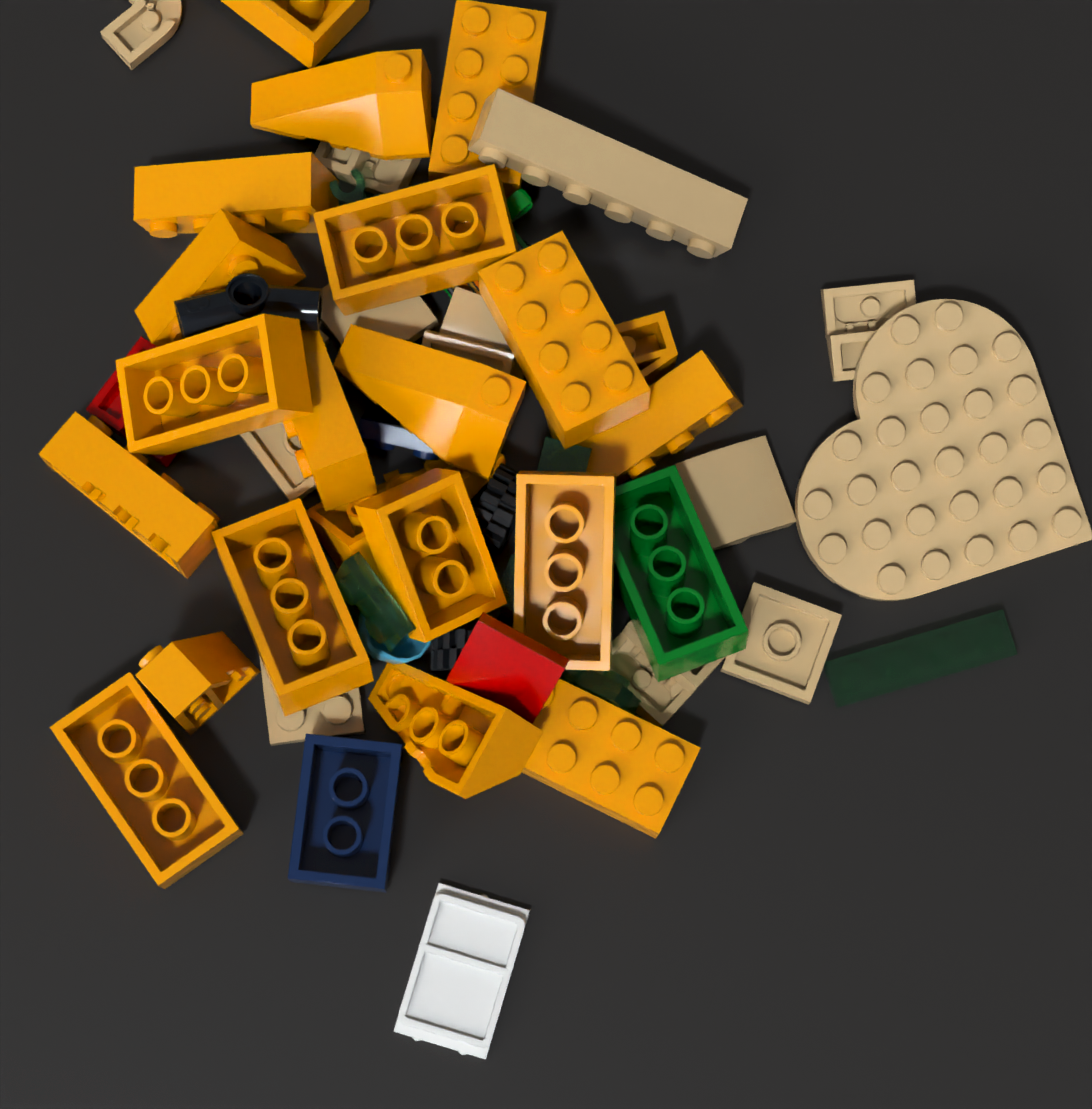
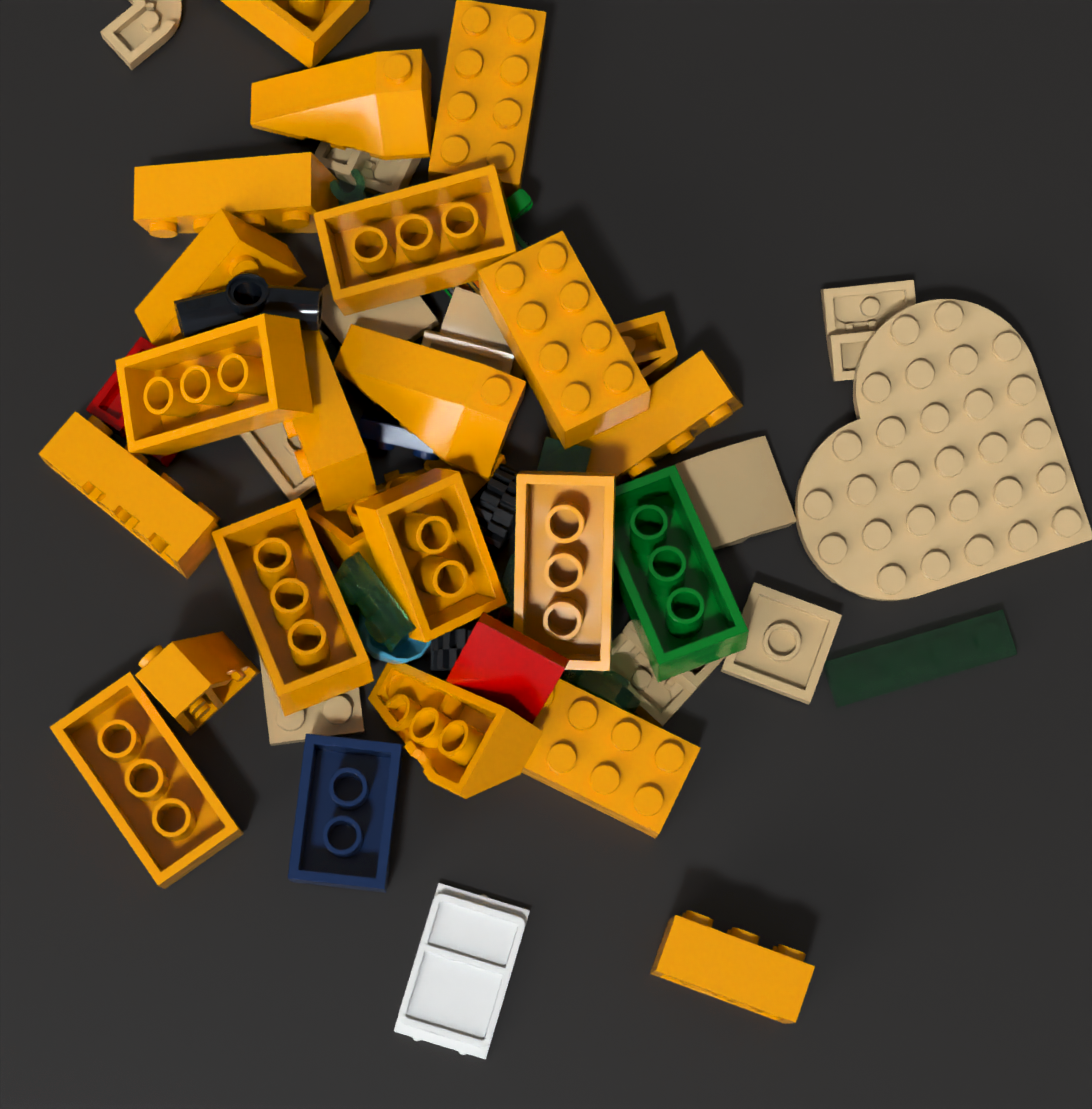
tan brick [467,88,748,259] -> none
none -> light orange brick [650,910,815,1024]

